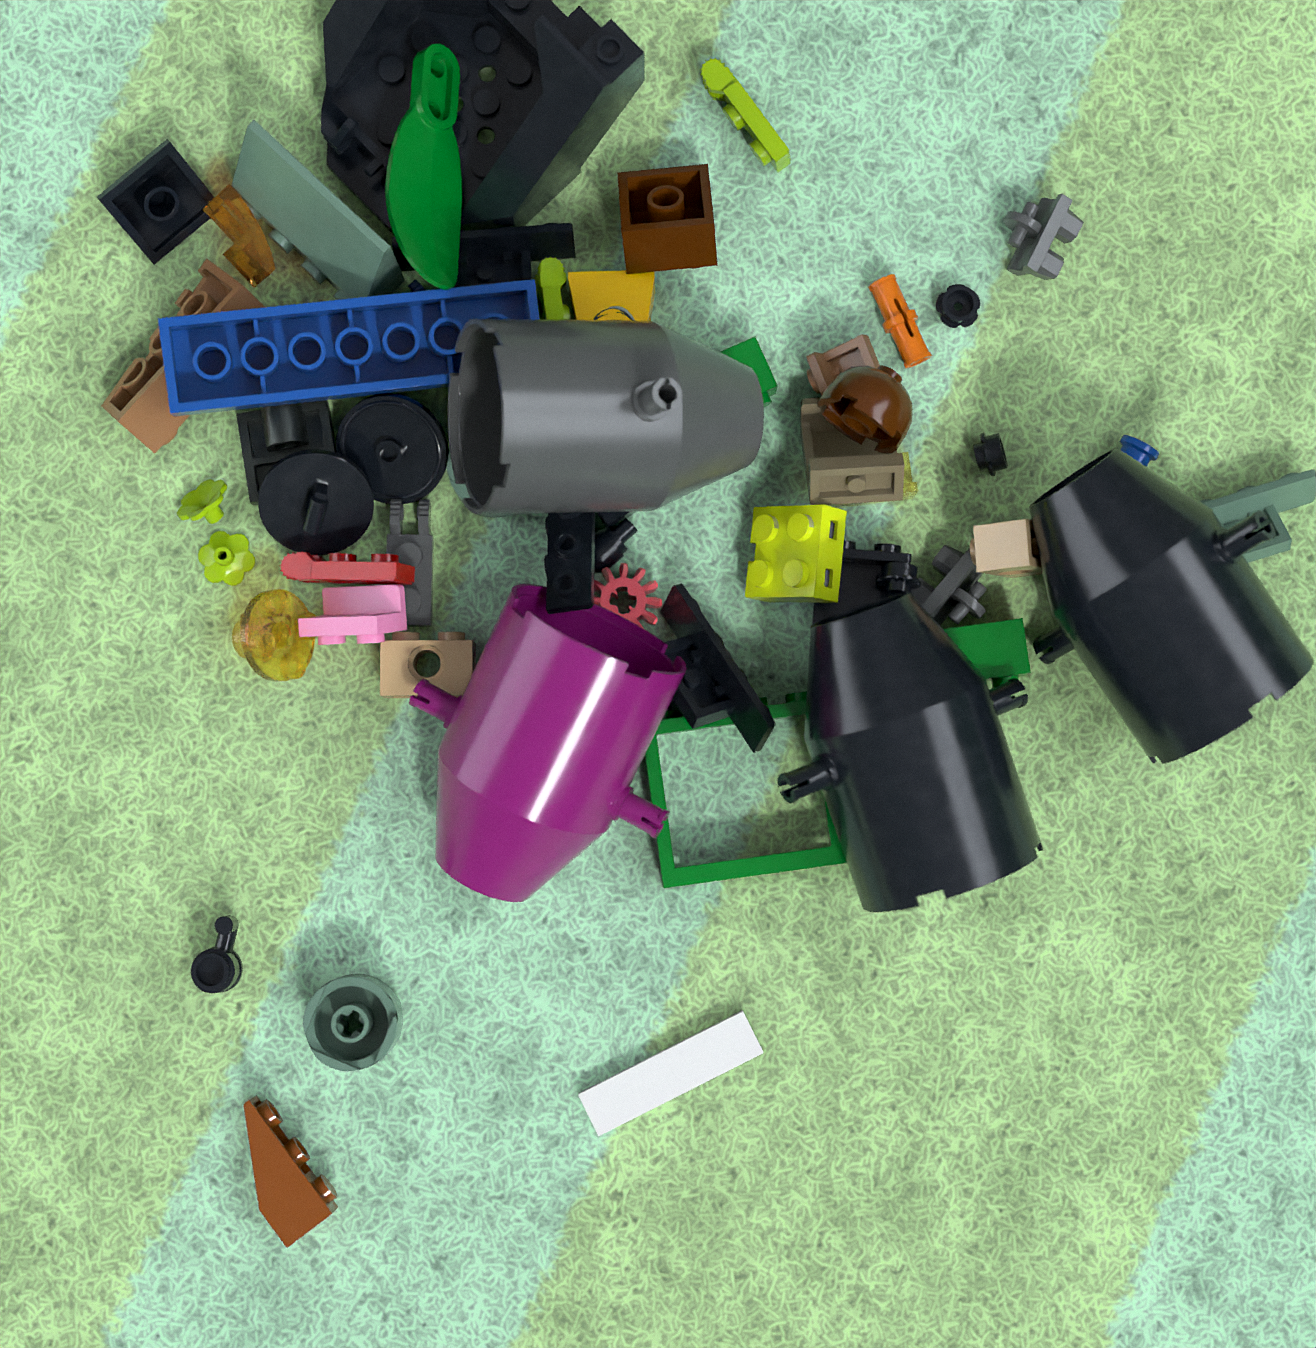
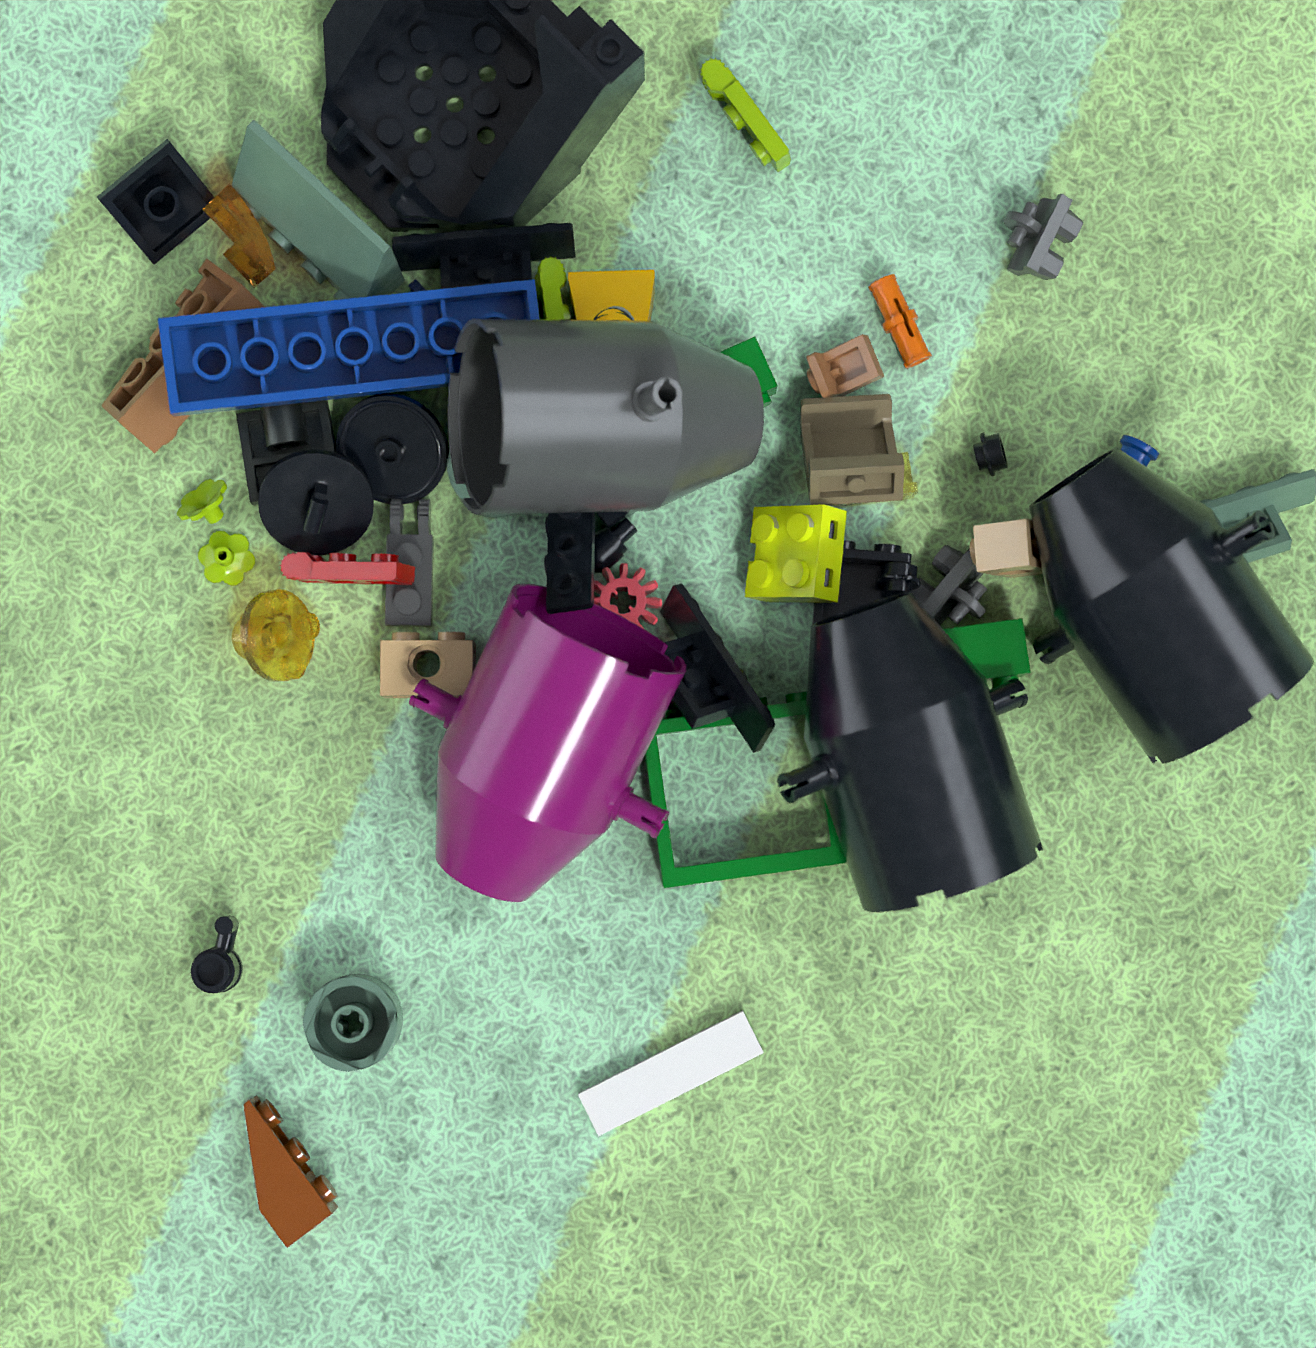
bright pink bracket [298,584,407,645] -> none
green plant [385,44,462,290] -> none
reddish brown brick [617,164,718,274] -> none
reddish brown cylinder [817,365,913,453] -> none
black plate [936,284,980,328] -> none

